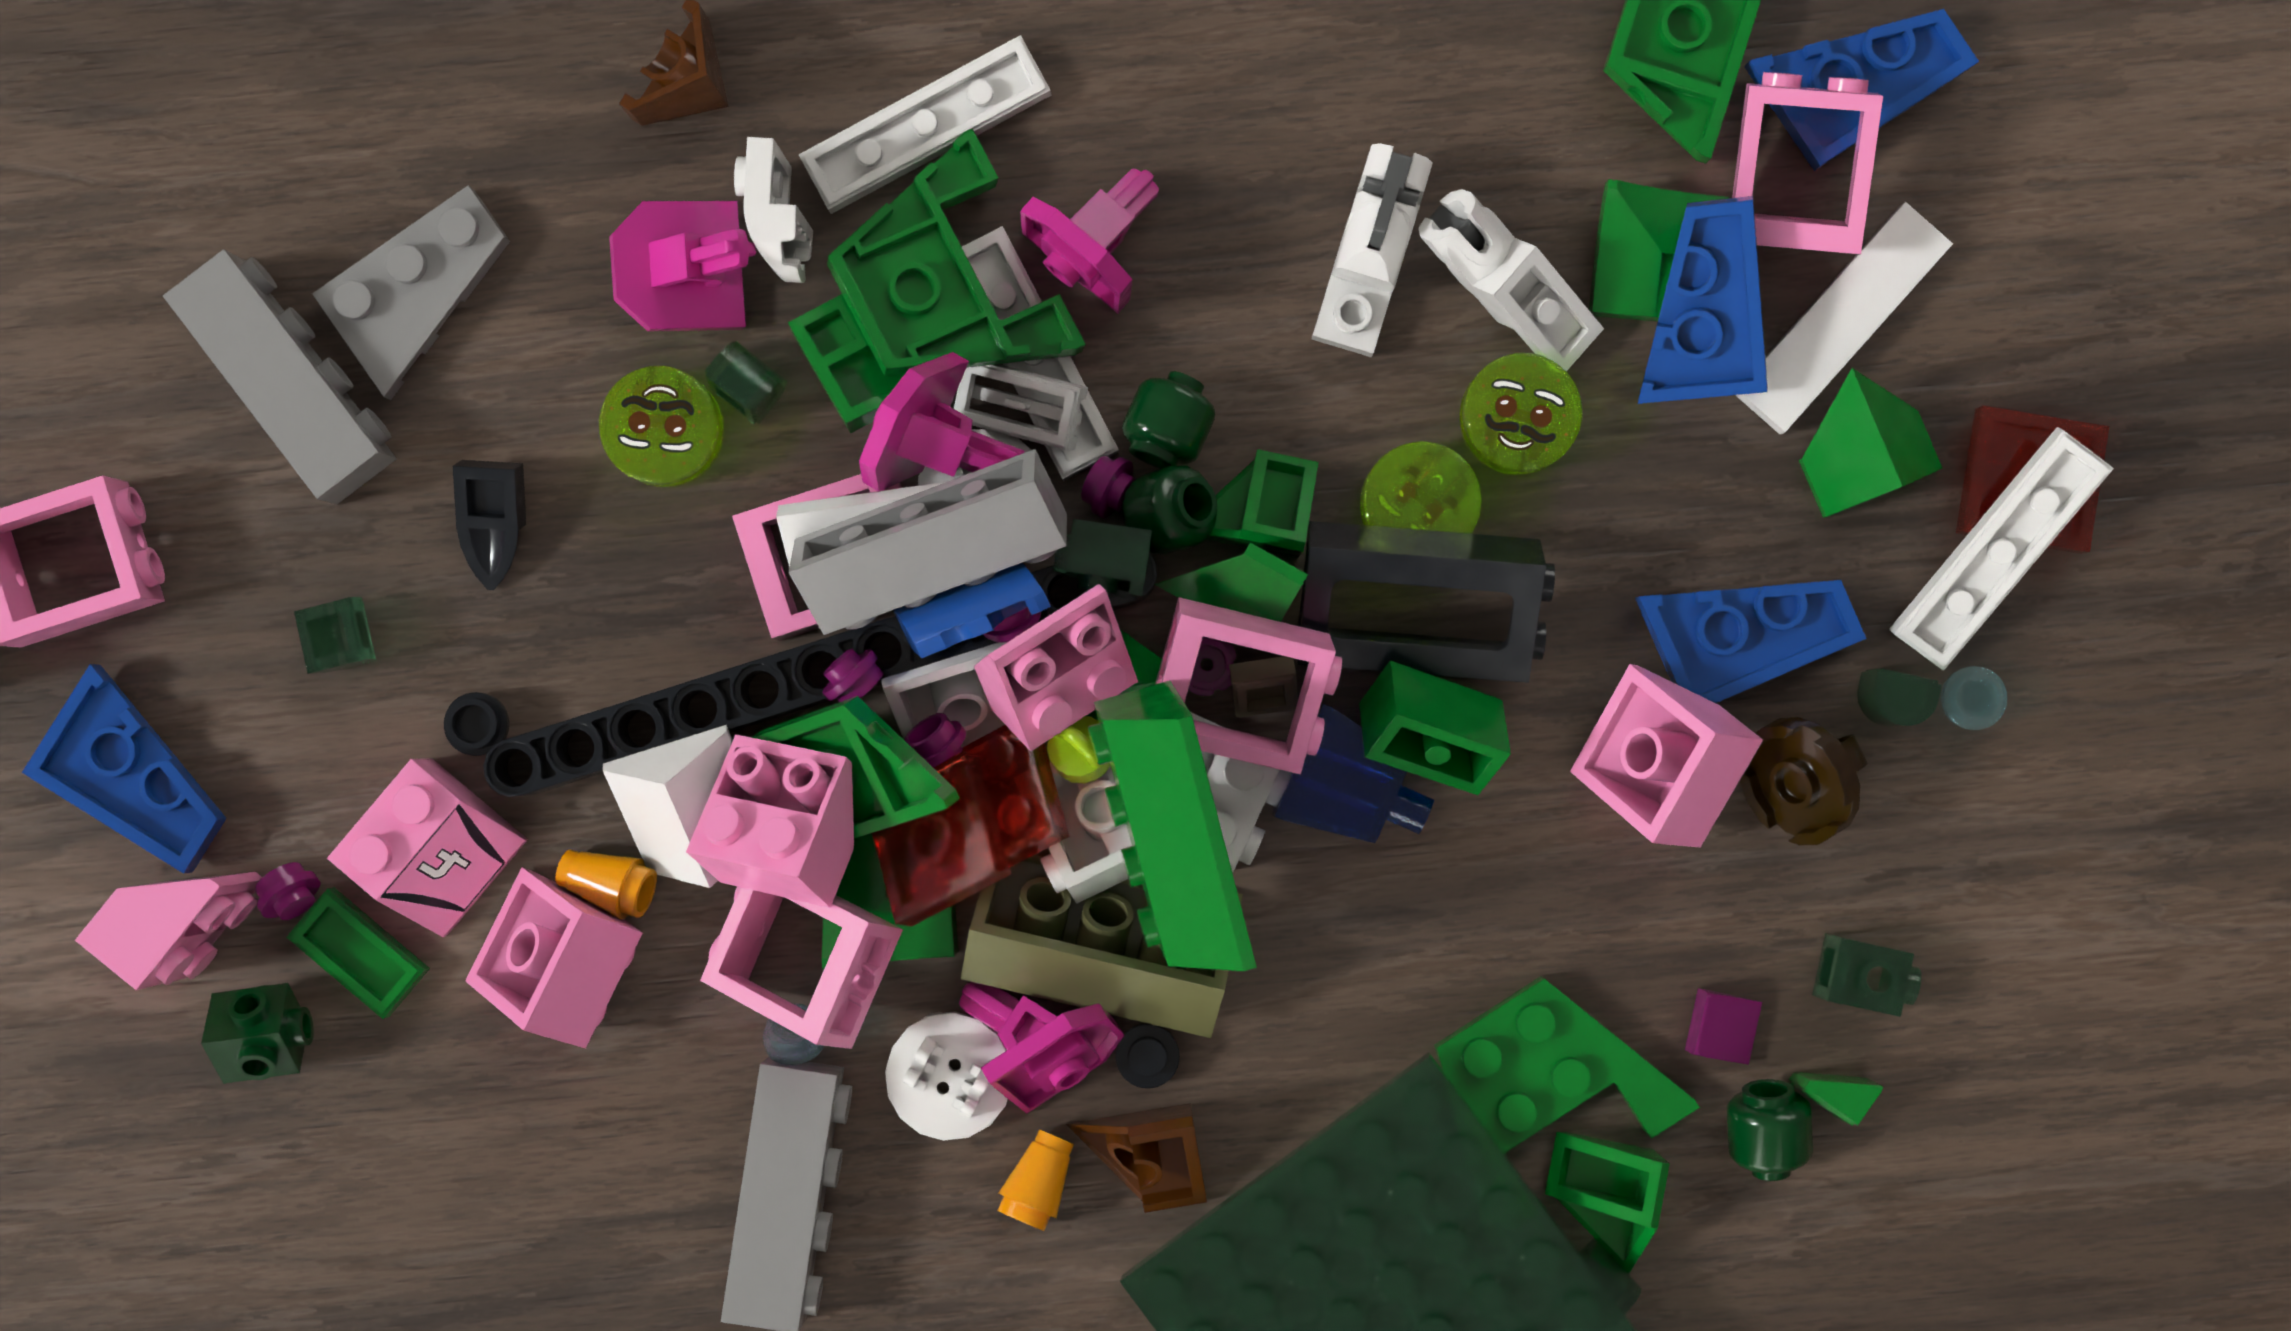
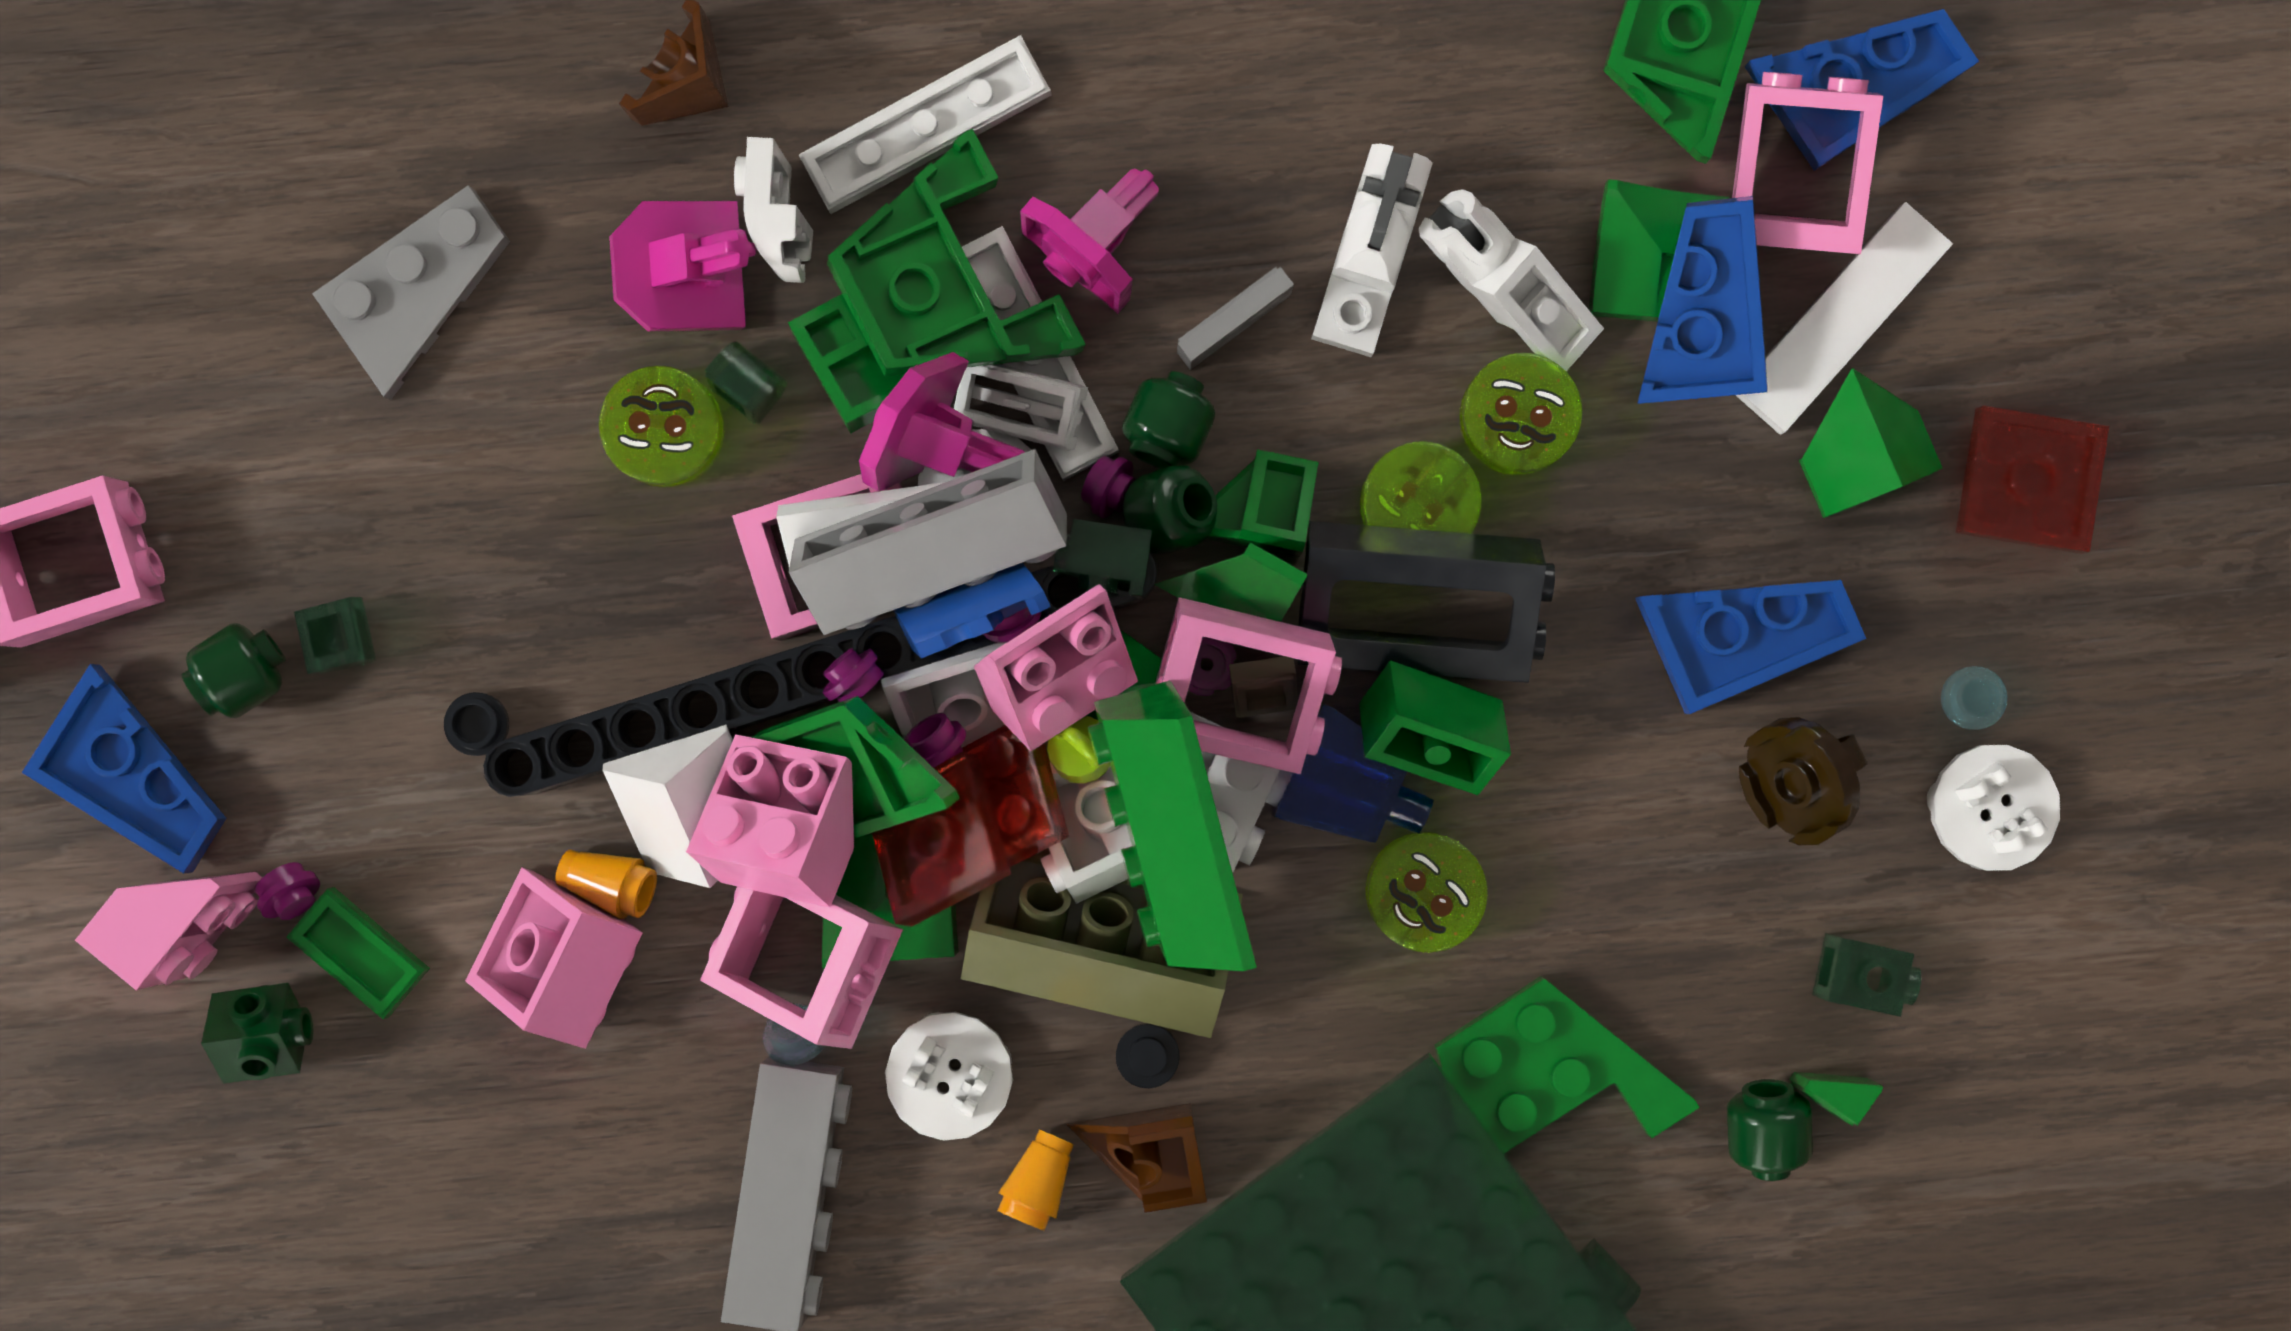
light grey brick [163,249,397,505] -> none
bright pink slope [327,758,528,937] -> none
black plate [452,460,526,590] -> none
dark pink piece [959,982,1125,1114] -> none
green slope [1545,1132,1670,1274] -> none
bright pink slope [1570,664,1763,848] -> none
magenta slope [1685,988,1762,1065] -> none
clear green brick [1857,668,1942,726] -> none
white tile [1889,427,2114,671] -> none
none -> dark green head [181,623,286,718]
none -> light grey tile [1177,267,1294,370]
none -> clear neon green head [1365,832,1488,953]
none -> white plate [1927,745,2060,871]

